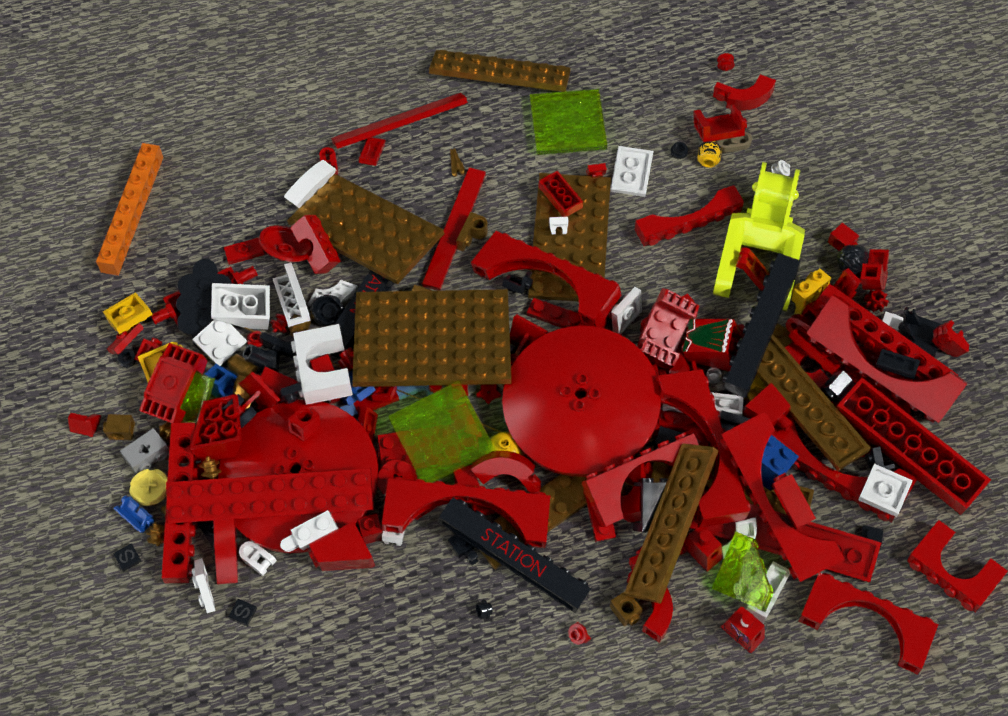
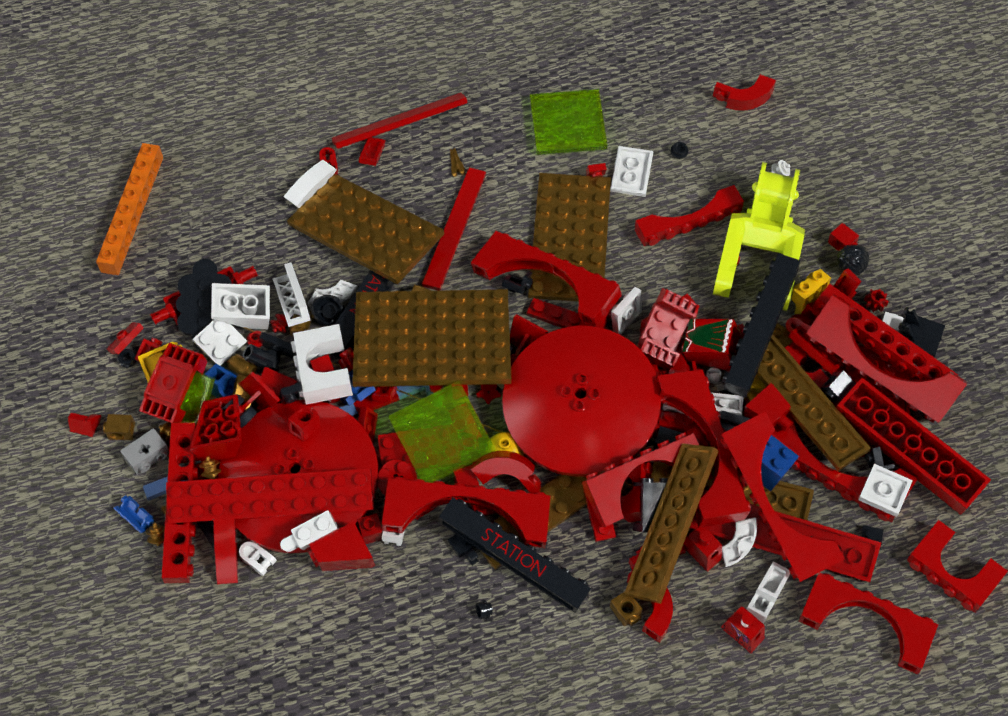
yellow plate [103,292,153,334] -> none
black tile [113,543,142,572] -> none
light yellow tile [129,469,168,506] -> none
white plate [192,558,215,613] -> none
red plate [224,237,264,265] -> none
black tile [228,599,257,627] -> none
red dish [259,225,313,262] -> none
red arch [290,215,341,274] -> none
pearl gold plate [429,50,571,92] -> none
pearl gold plate [456,212,488,252] -> none
red piece [538,170,583,217] -> none
white tile [549,217,568,235] -> none
red plate [568,622,591,645] -> none
red panel [693,104,747,142] -> none
yellow head [698,141,722,168] -> none
clear neon green plate [711,532,774,612] -> none
red wheel [717,53,735,71] -> none
dark tan plate [717,132,752,153] -> none
red plate [736,248,770,291] -> none
red window [771,473,816,529] -> none
red arch [860,249,889,290] -> none
black plate [875,349,920,379] -> none
red hand [932,320,969,357] -> none

